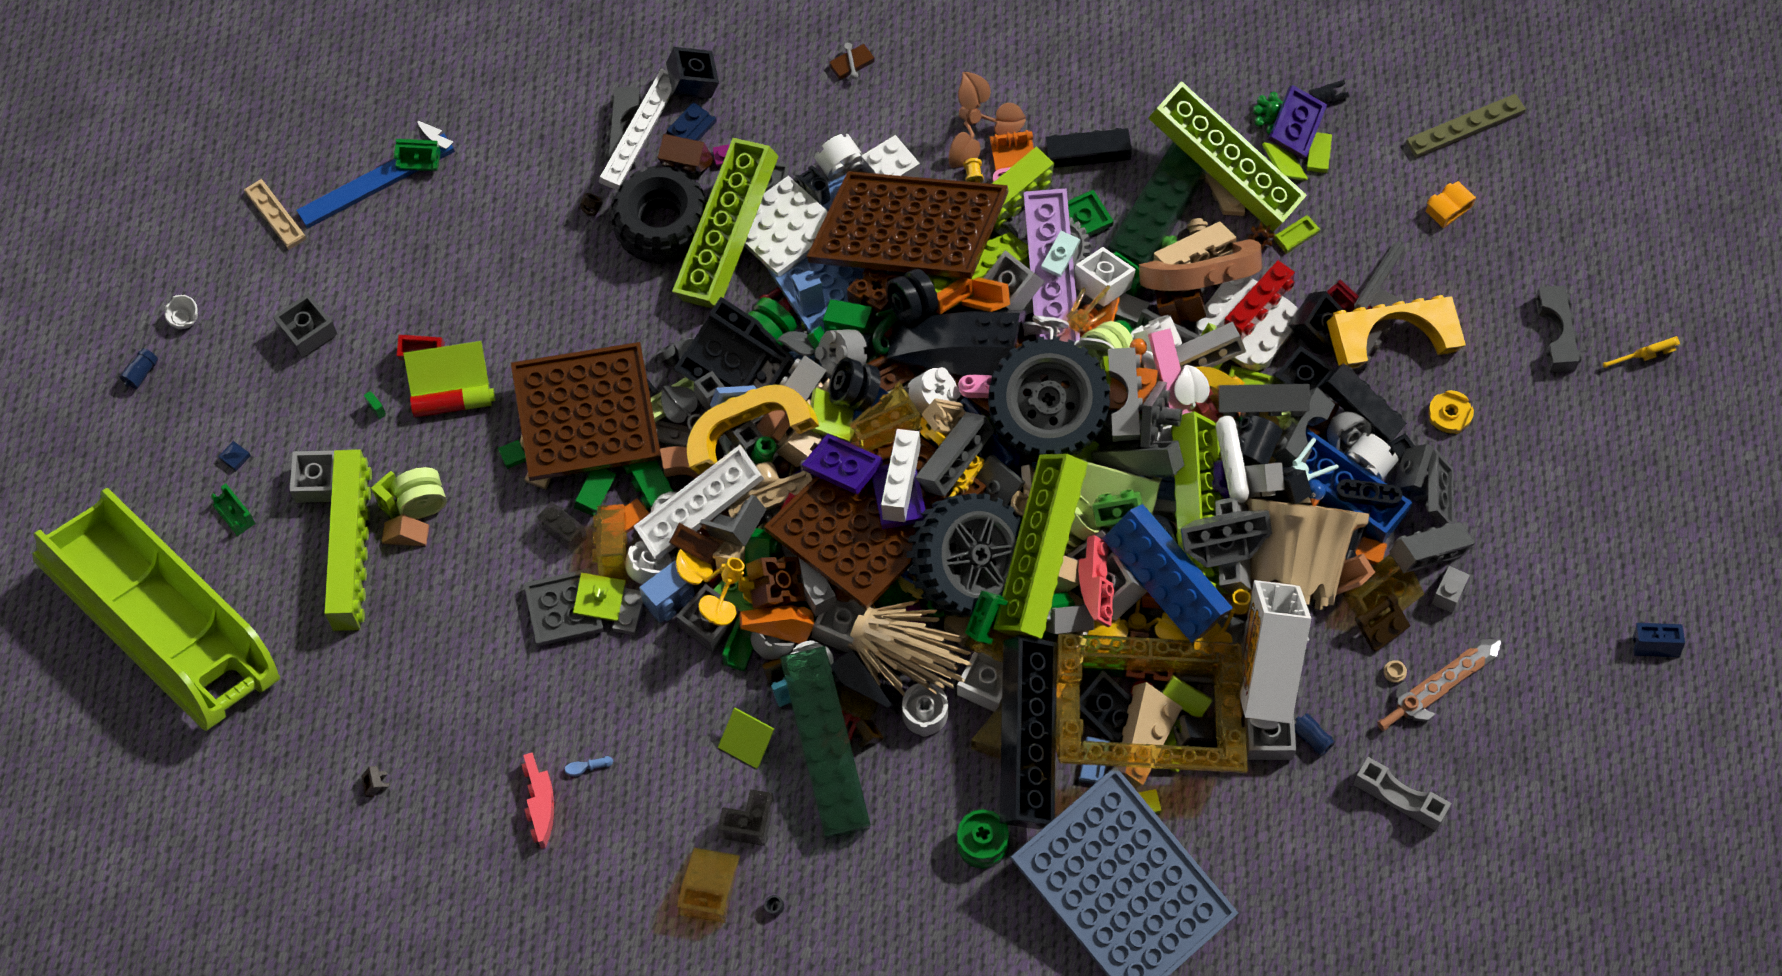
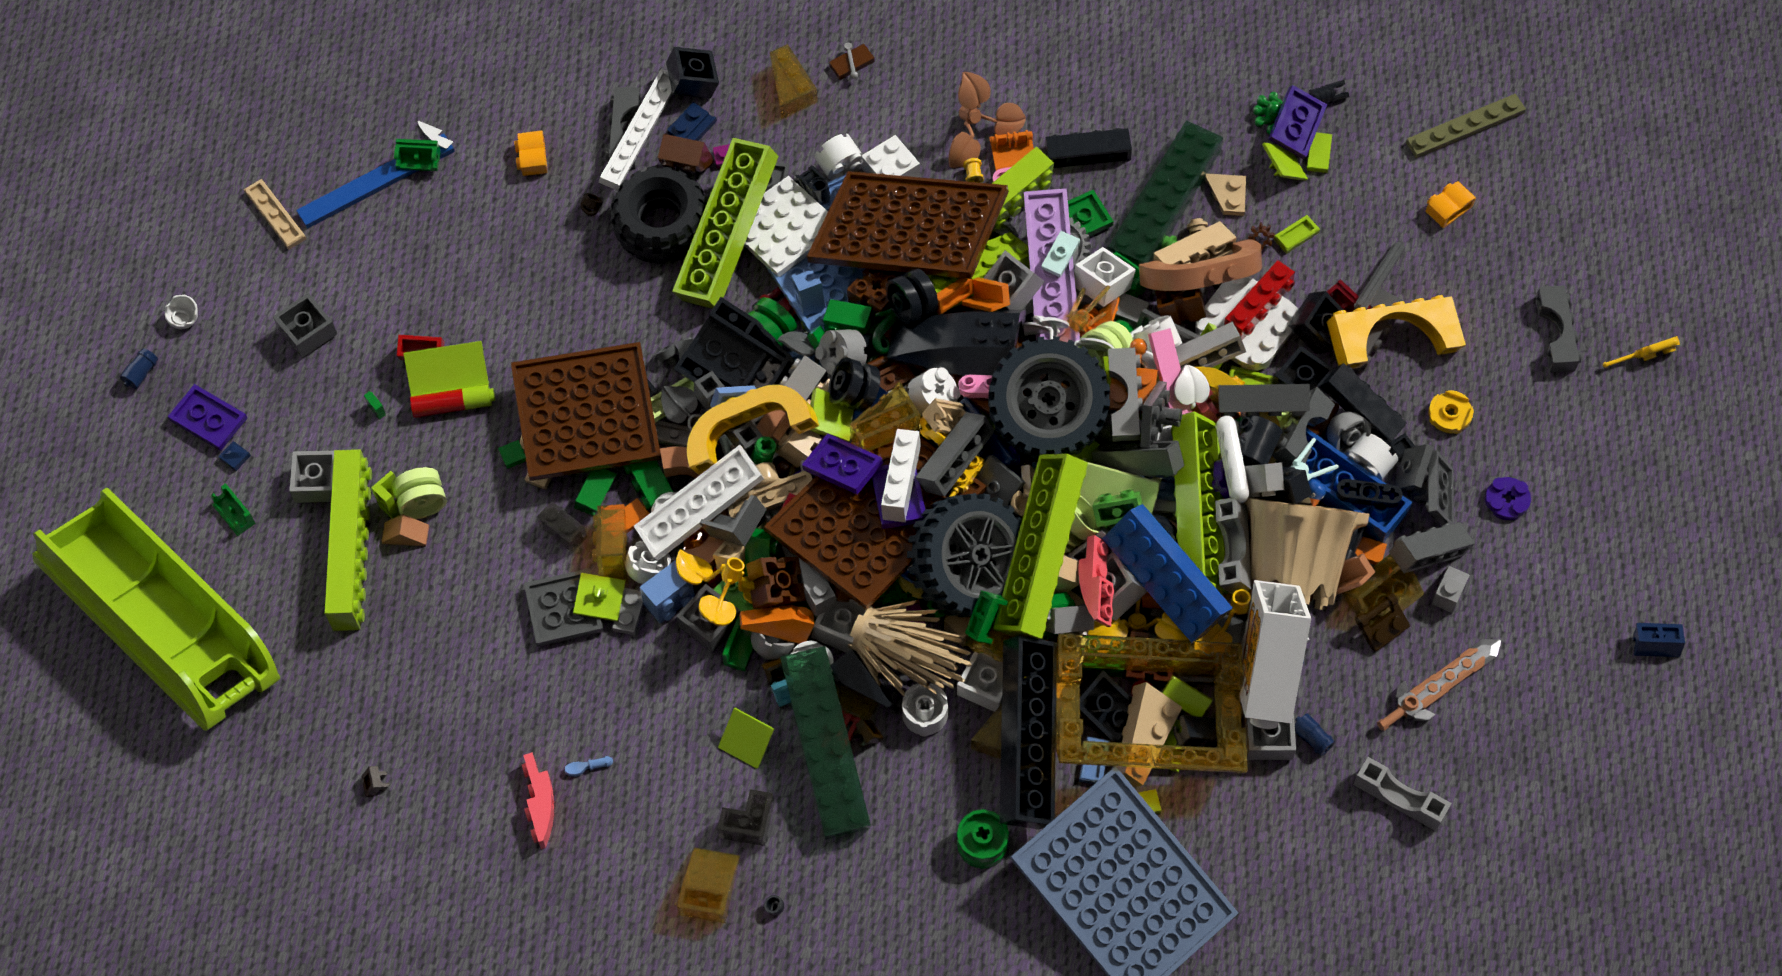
reddish brown tile [669,522,720,564] -> none
lime brick [1148,81,1307,232] -> none
dark grey wedge [1181,510,1272,568] -> none
tan plate [1383,661,1407,683] -> none
none -> dark purple plate [168,384,247,451]
none -> light orange brick [514,131,548,176]
none -> clear yellow wedge [770,44,818,119]
none -> dark purple plate [1485,477,1531,520]

